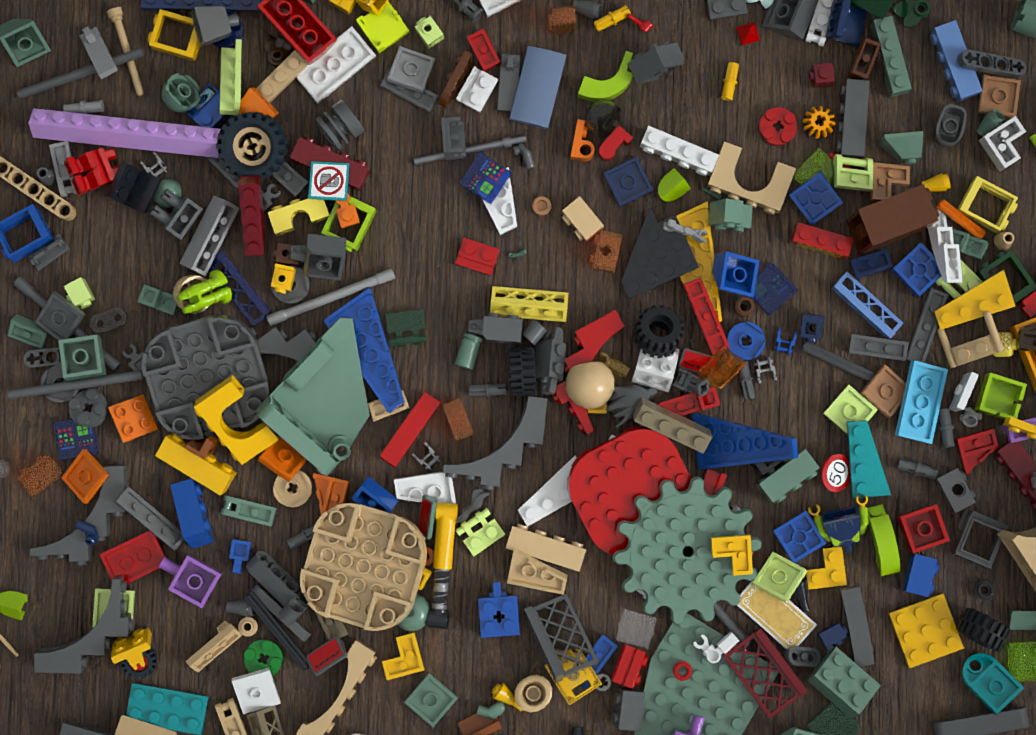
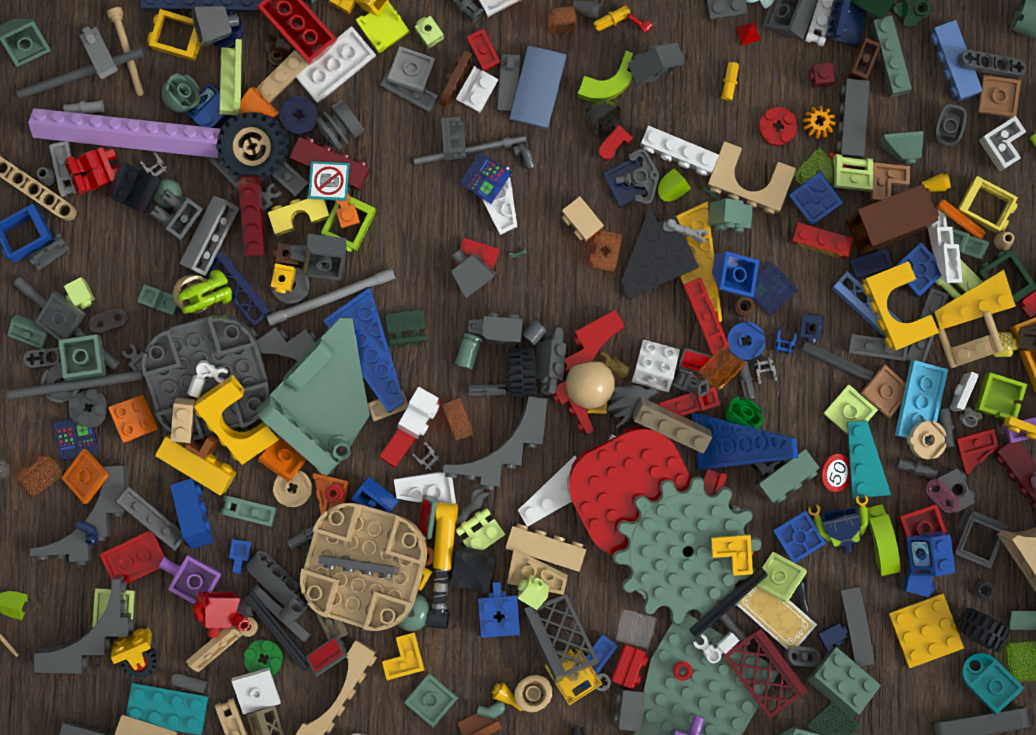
light yellow fence [490,286,568,322] -> none
medium nougat tile [532,196,551,216] -> none
orange plate [570,119,594,162] -> none
black tyre [633,305,685,358] -> none
yellow plate [806,546,847,590] -> none
sand green cone [976,109,1005,136] -> none
none -> tan brick [171,398,195,443]
none -> dark grey bar [171,674,208,693]
none -> white bar [187,360,228,398]
none -> red torso [192,592,250,638]
none -> clear blue plate [280,96,318,135]
none -> dark grey plate [318,555,399,578]
none -> red plate [325,484,344,503]
none -> white brick [397,387,440,439]
none -> black brick [450,546,496,594]
none -> dark grey torso [451,249,496,298]
none -> yellowish green brick [517,575,549,610]
none -> dark grey piece [615,149,659,205]
none -> black axle [690,568,768,637]
none -> green cylinder [725,397,764,429]
none -> yellow arch [862,261,939,352]
none -> blue slope [906,531,955,576]
none -> tan plate [907,421,946,459]
none -> clear pink plate [926,479,960,513]

